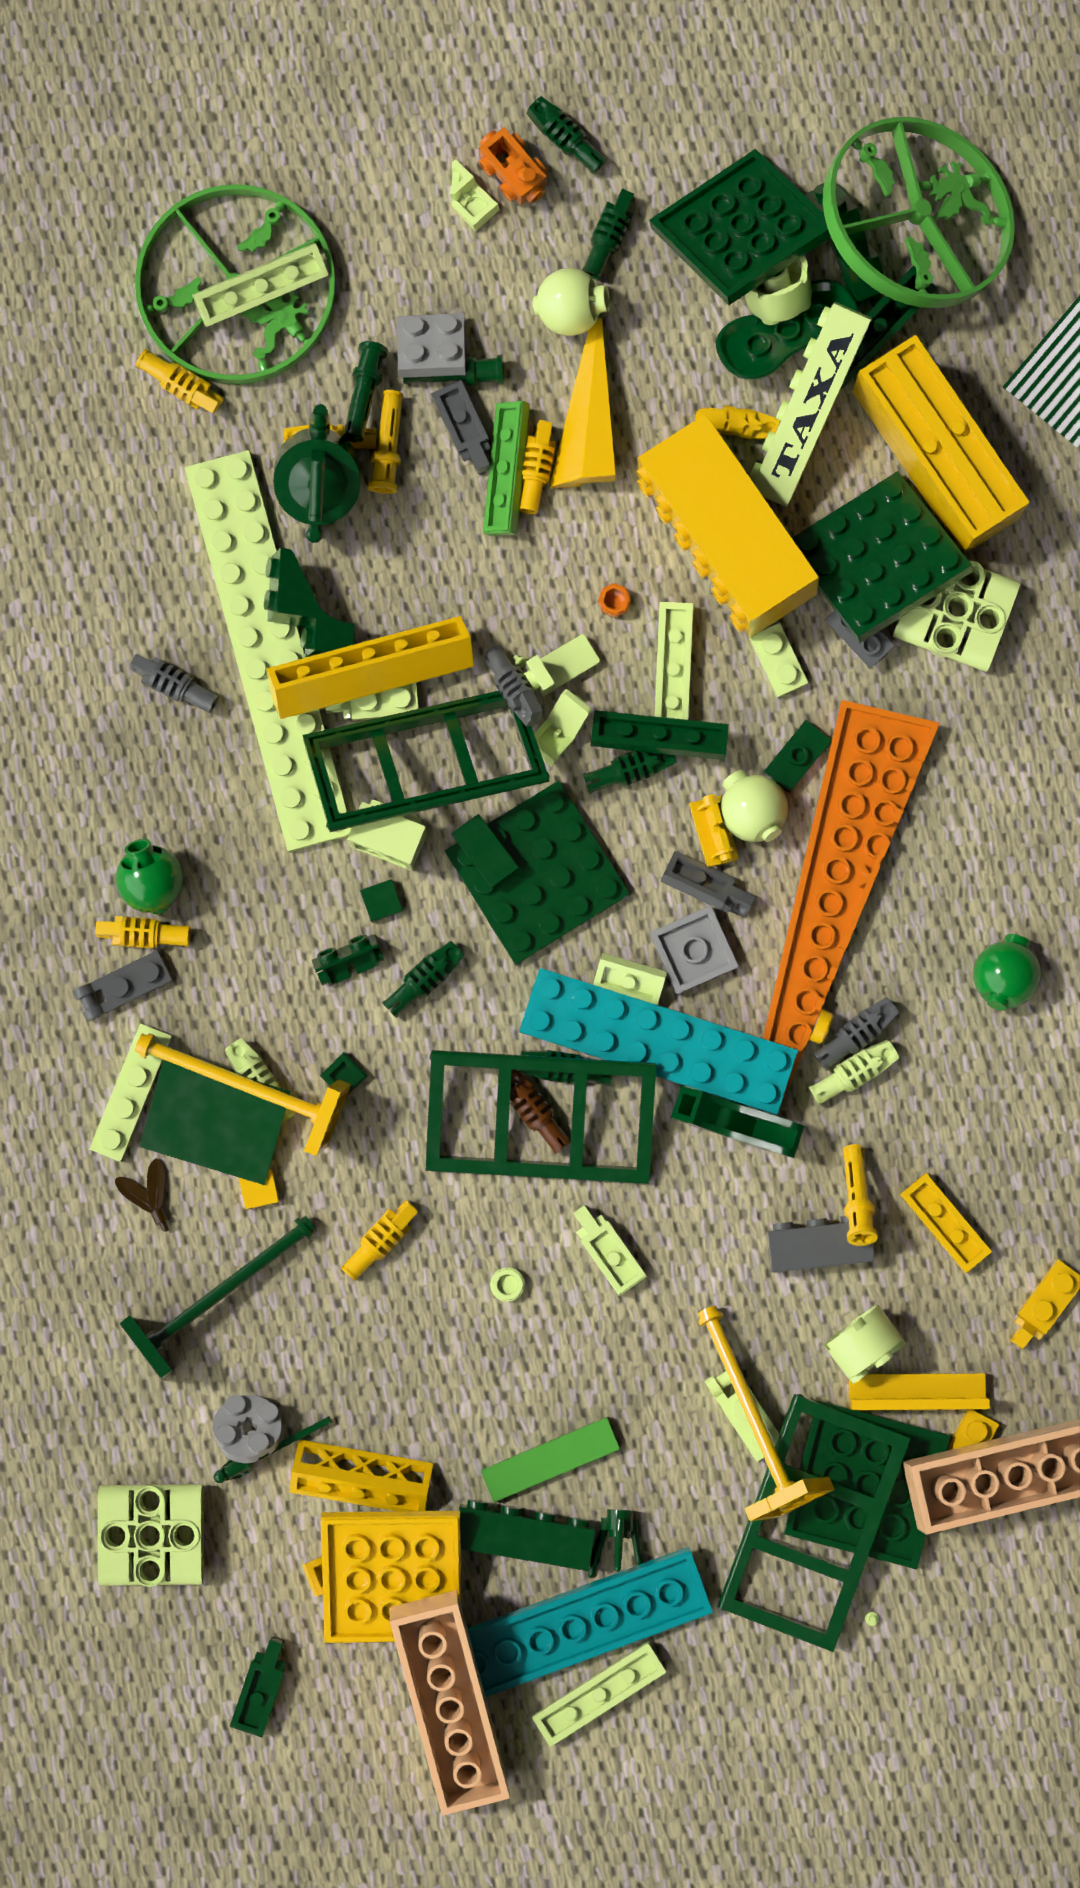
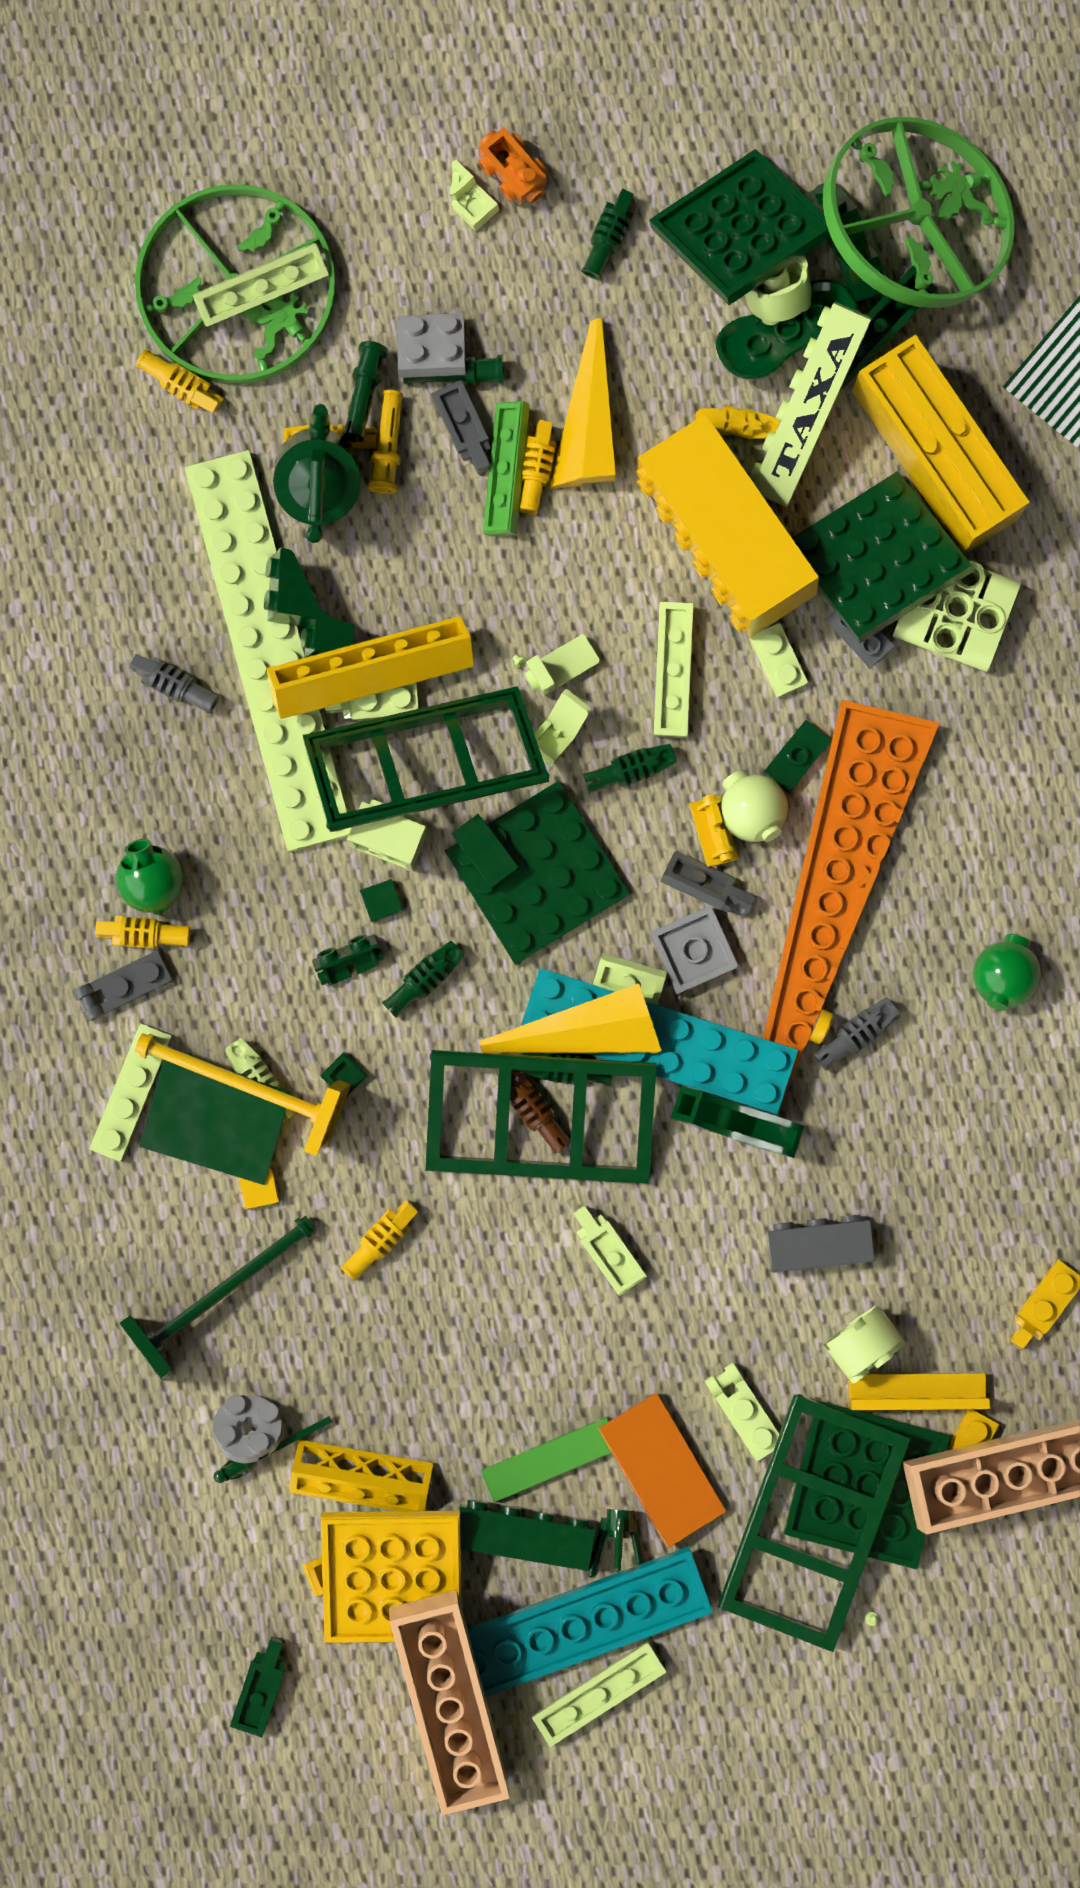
yellowish green connector [98,1484,204,1587] -> none
dark brown piece [115,1158,169,1232] -> none
dark grey hinge [484,646,543,726] -> none
yellowish green tile [490,1267,525,1302] -> none
dark green hinge [526,96,607,174] -> none
yellowish green brick [533,268,610,336] -> none
dark green plate [591,710,729,760] -> none
orange tile [598,583,631,618] -> none
yellow tile [698,1306,835,1521] -> none
yellowish green hinge [808,1040,899,1106] -> none
yellow pin [843,1144,878,1246] -> none
yellow plate [899,1173,992,1274] -> none
none -> yellow wedge [479,984,662,1054]
none -> orange tile [597,1393,726,1548]

